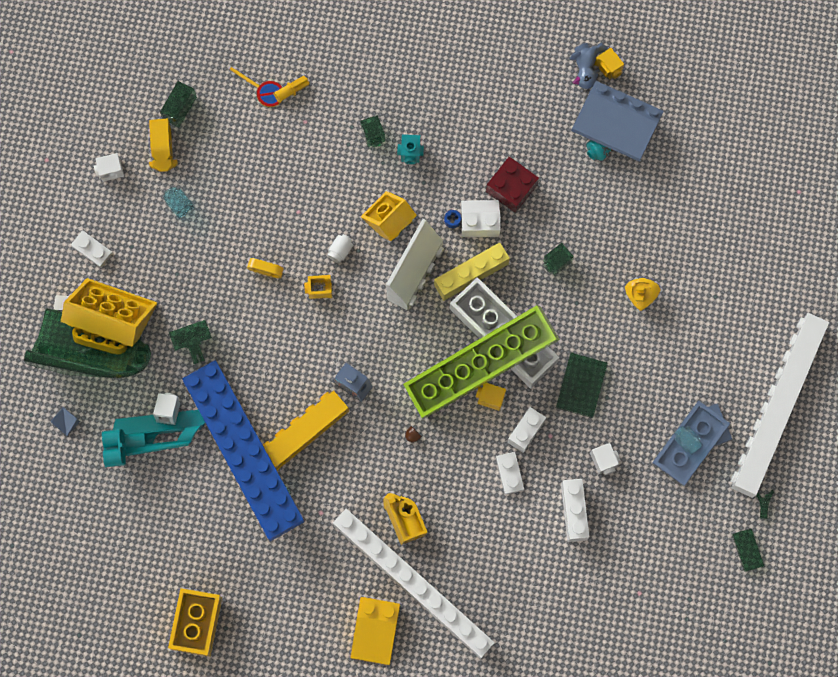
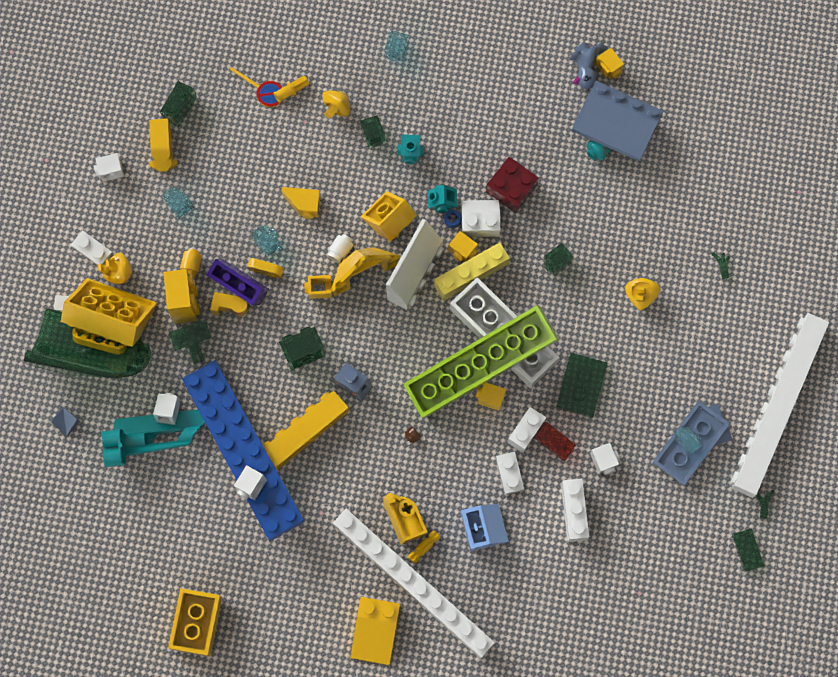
none -> yellow piece [98,253,132,284]
none -> yellow brick [163,269,200,324]
none -> yellow brick [180,249,202,278]
none -> dark purple brick [206,259,269,305]
none -> yellow leg [210,292,248,317]
none -> white brick [234,465,267,500]
none -> clear light blue brick [251,225,281,258]
none -> clear green brick [279,327,326,371]
none -> yellow slope [282,187,321,219]
none -> yellow piece [322,90,351,119]
none -> yellow wedge [331,247,401,297]
none -> clear light blue brick [384,30,409,62]
none -> yellow axle [408,530,440,564]
none -> teal brick [428,185,458,213]
none -> yellow brick [448,231,478,262]
none -> light blue slope [461,504,509,552]
none -> clear red plate [533,422,576,461]
none -> clear green bar [711,252,730,279]

